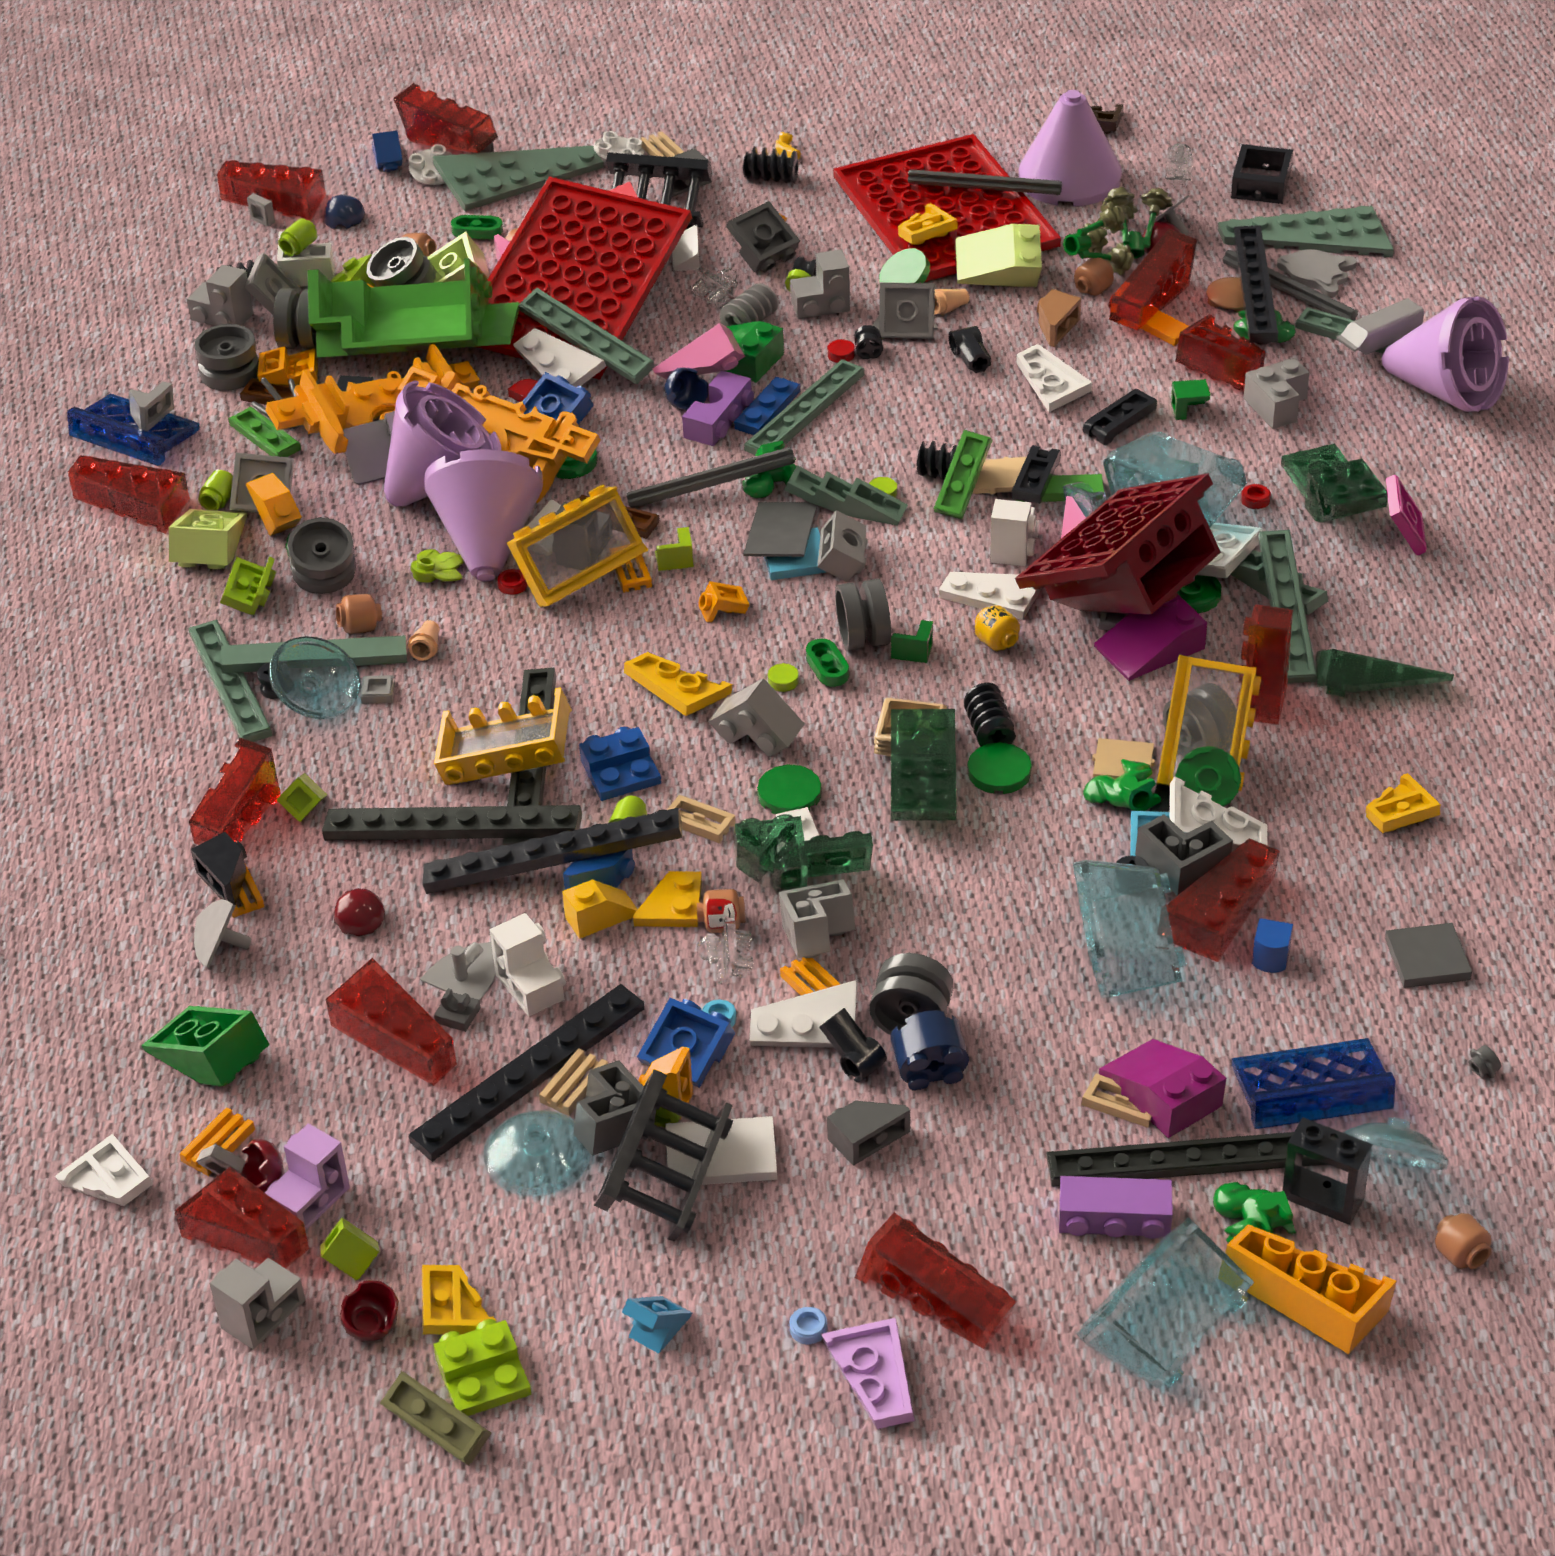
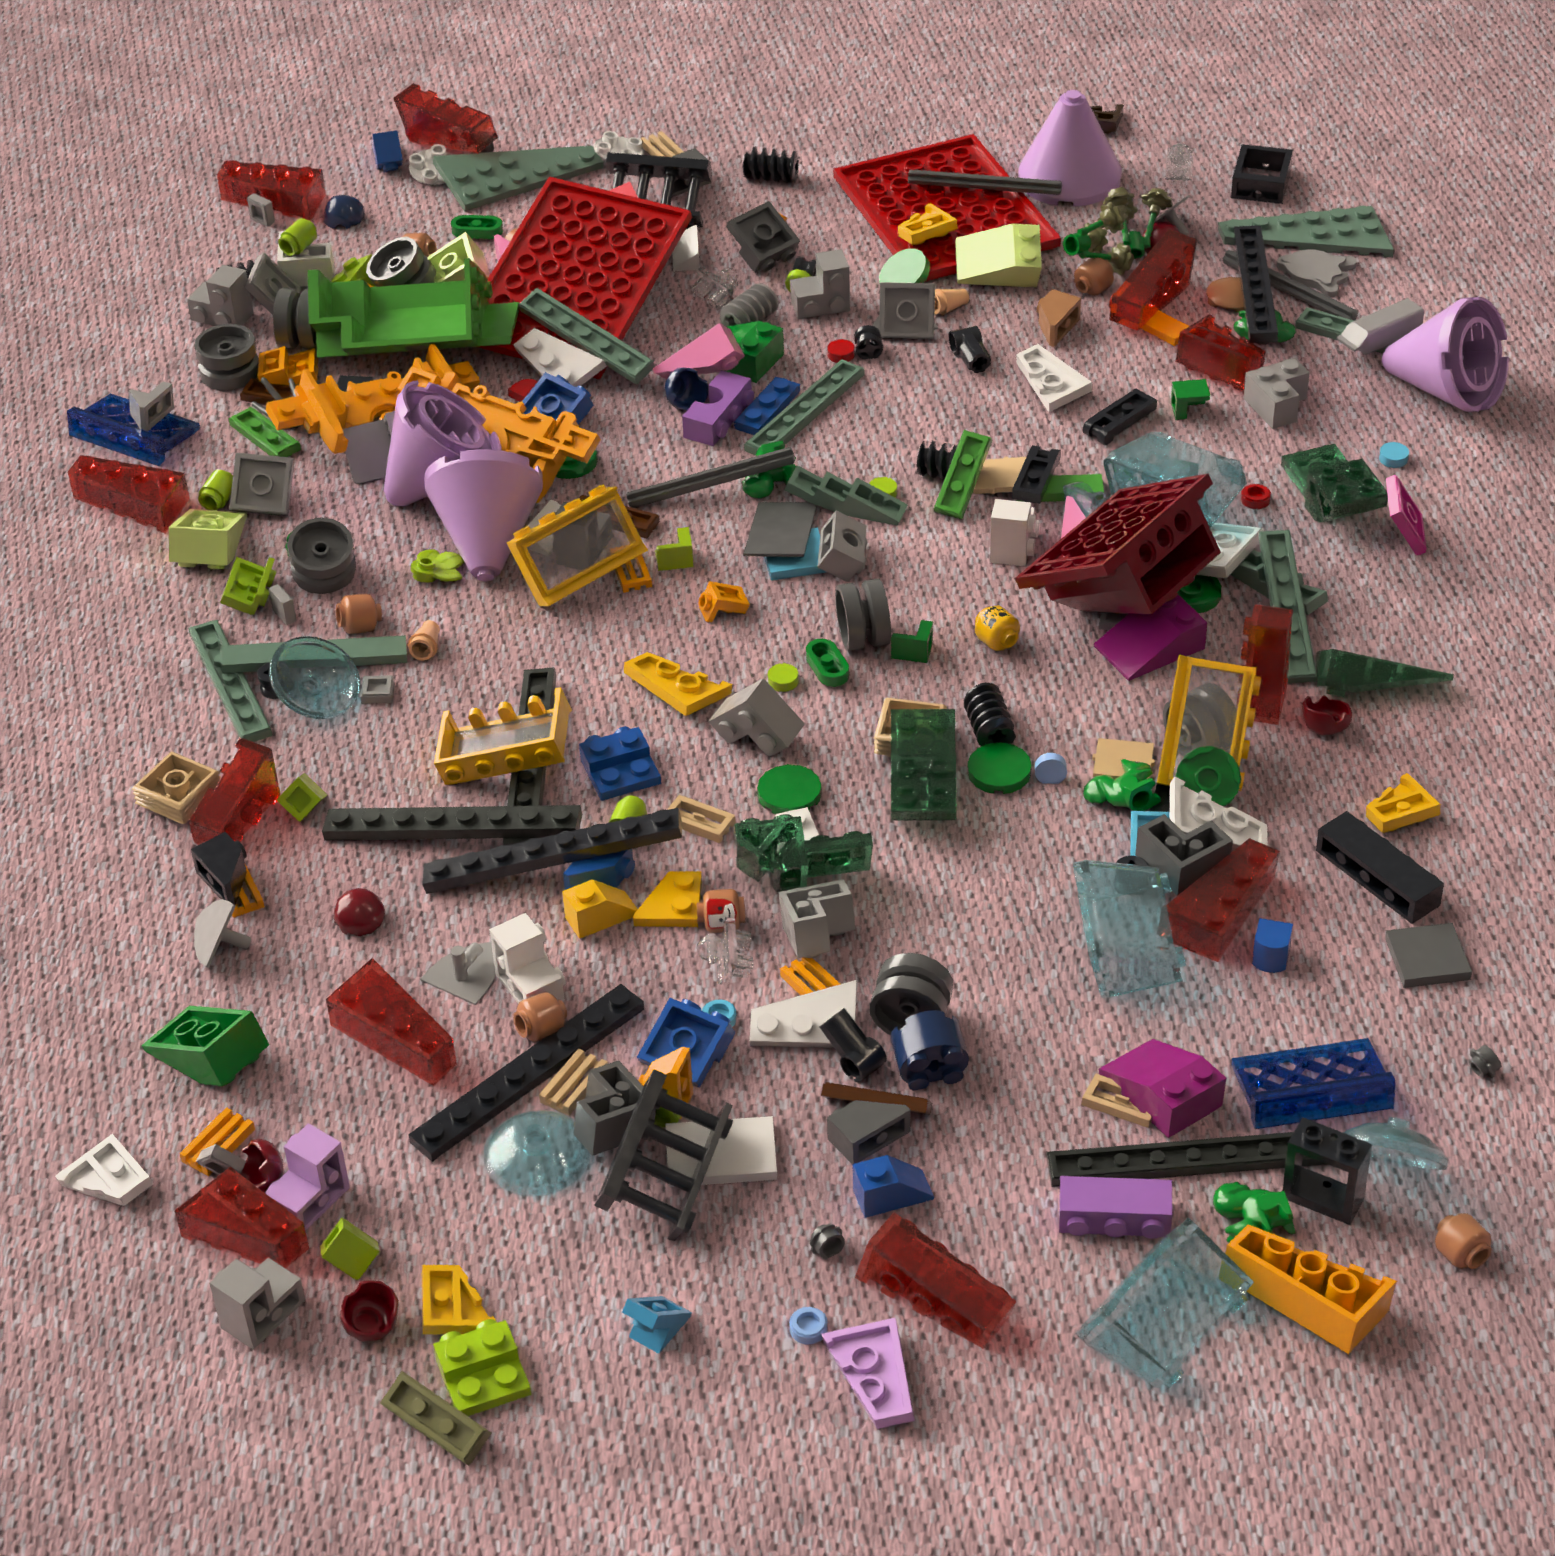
light orange slope [246,473,302,536] -> none
dark grey tile [434,988,481,1032] -> none
red tile [497,569,528,595] -> none
yellow arm [776,132,801,160] -> none
white wing [939,572,1042,620] -> none
none -> tan brick [132,752,223,824]
none -> light grey tile [269,584,296,625]
none -> nougat head [513,992,567,1042]
none -> dark grey plate [810,1224,845,1259]
none -> reddish brown tile [821,1082,932,1115]
none -> blue slope [852,1155,934,1218]
none -> light blue tile [1035,753,1067,784]
none -> dark red hair [1302,695,1353,736]
none -> black brick [1316,811,1444,924]
none -> medium azure tile [1379,442,1409,468]

